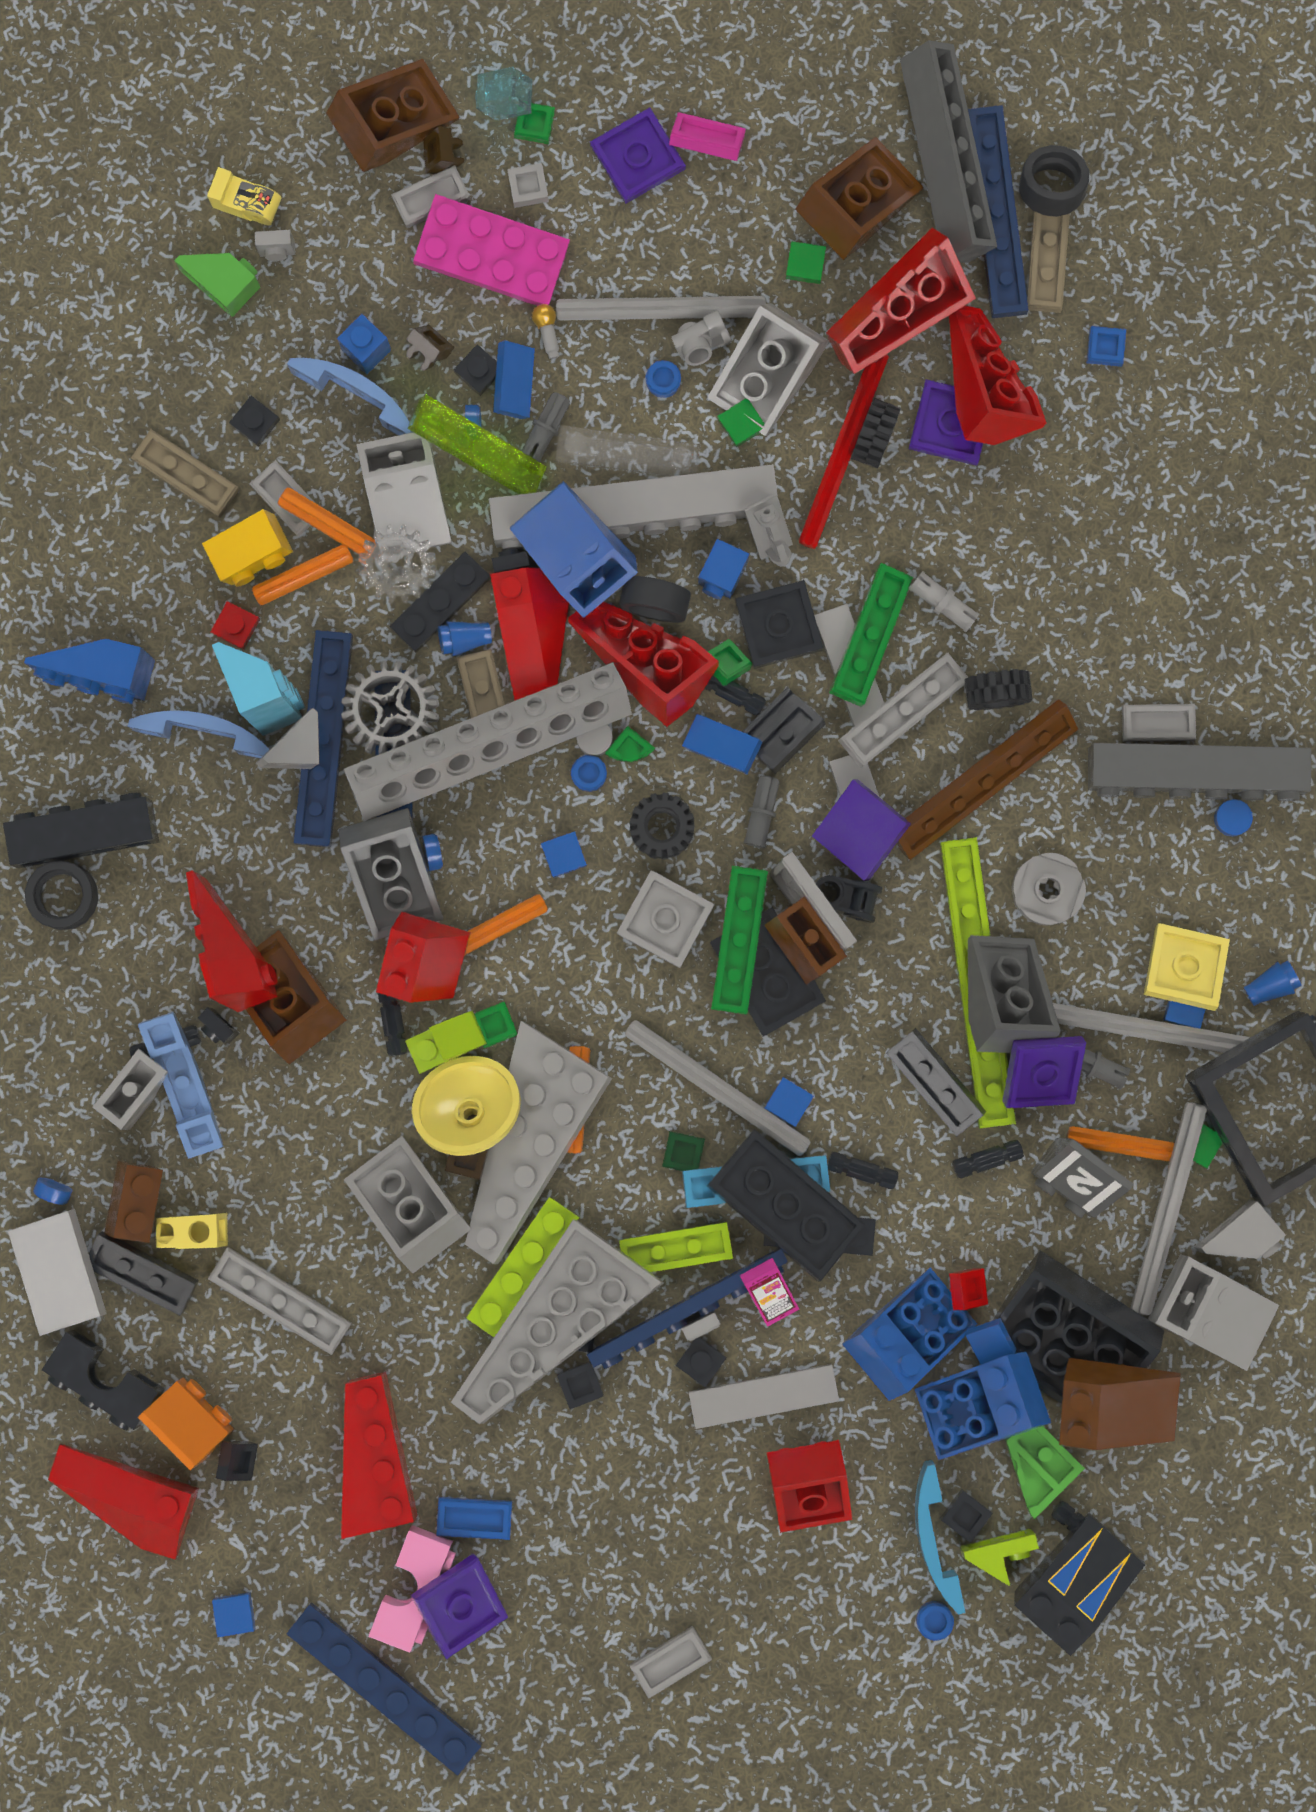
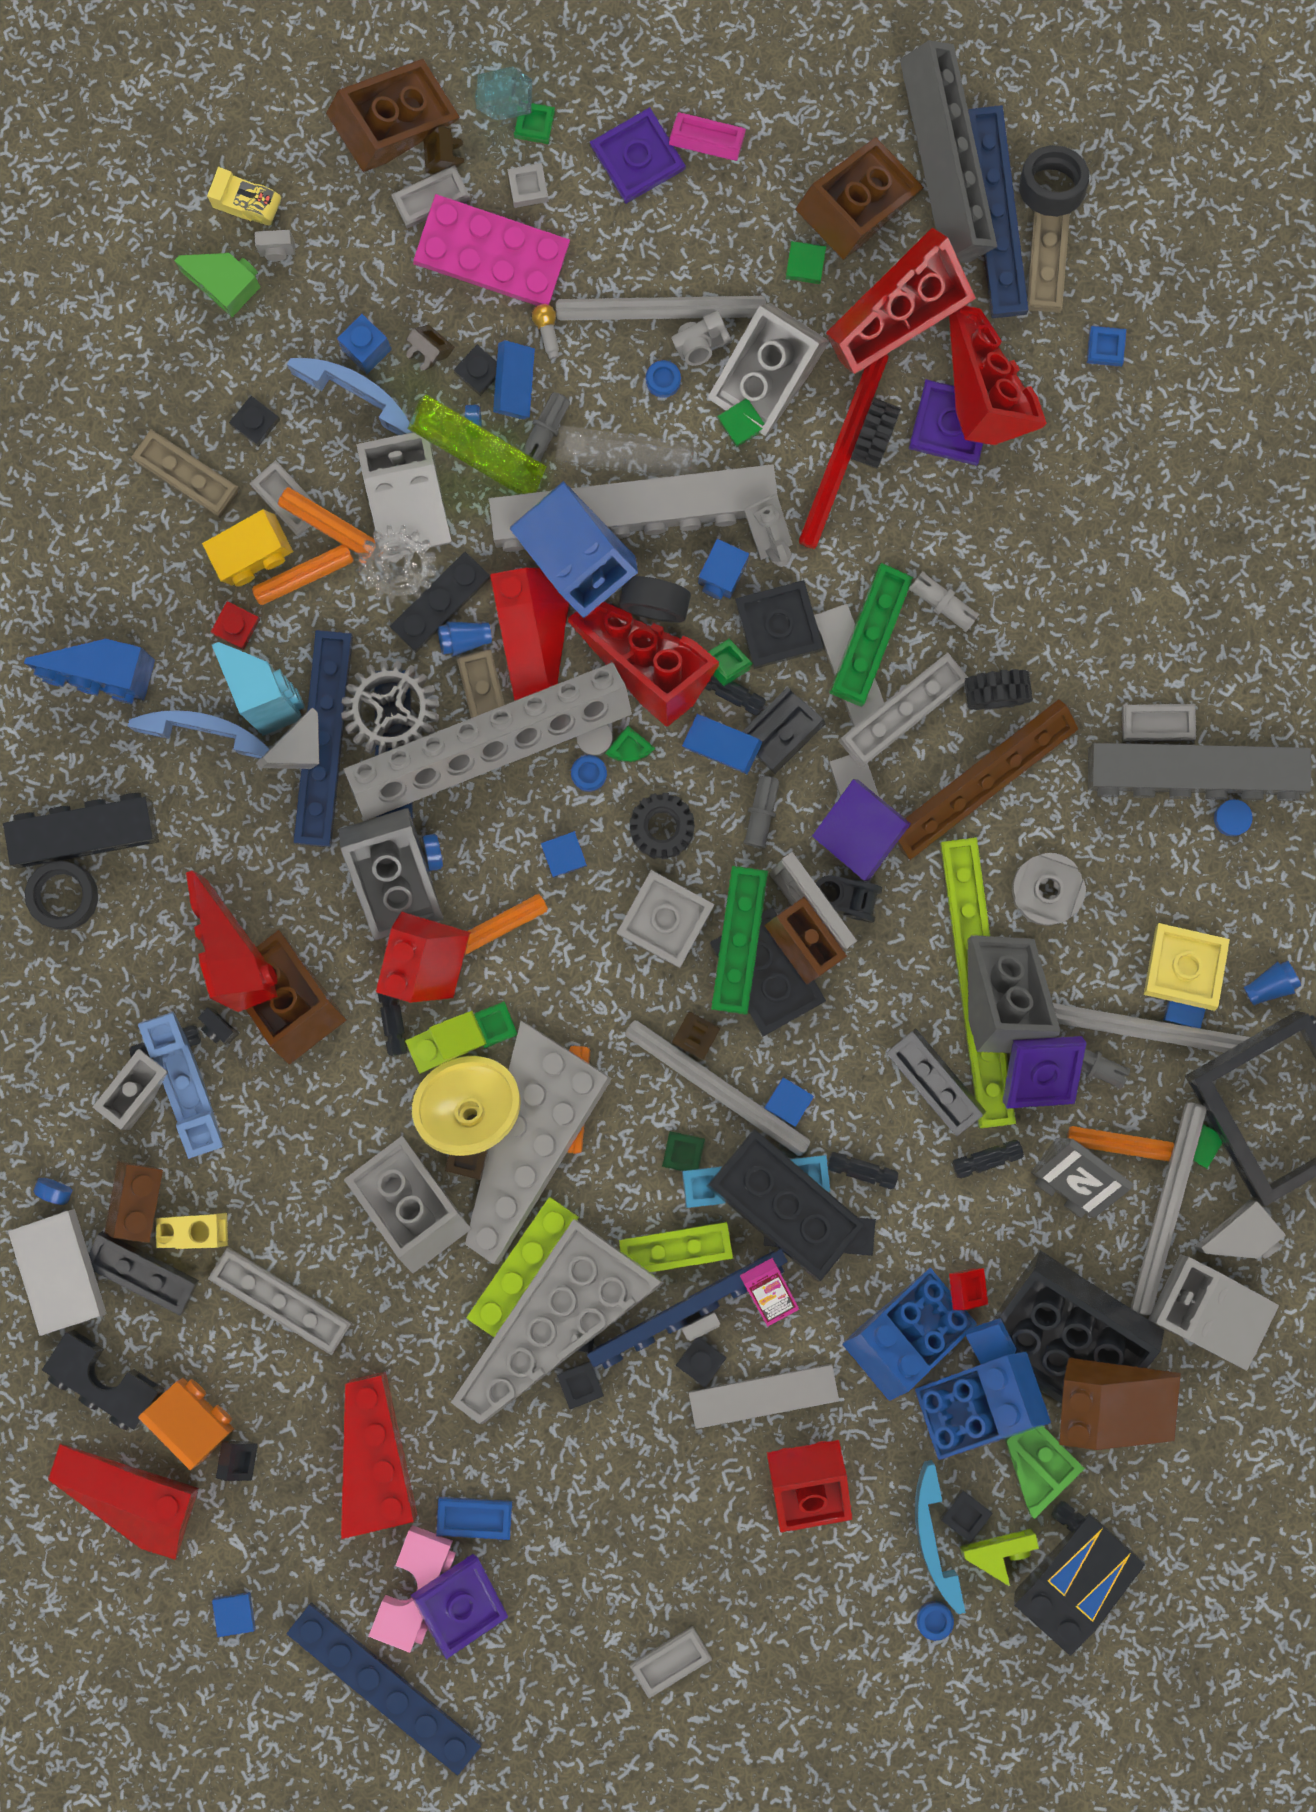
black plate [491,549,530,573] -> none
none -> dark brown tile [672,1011,721,1060]

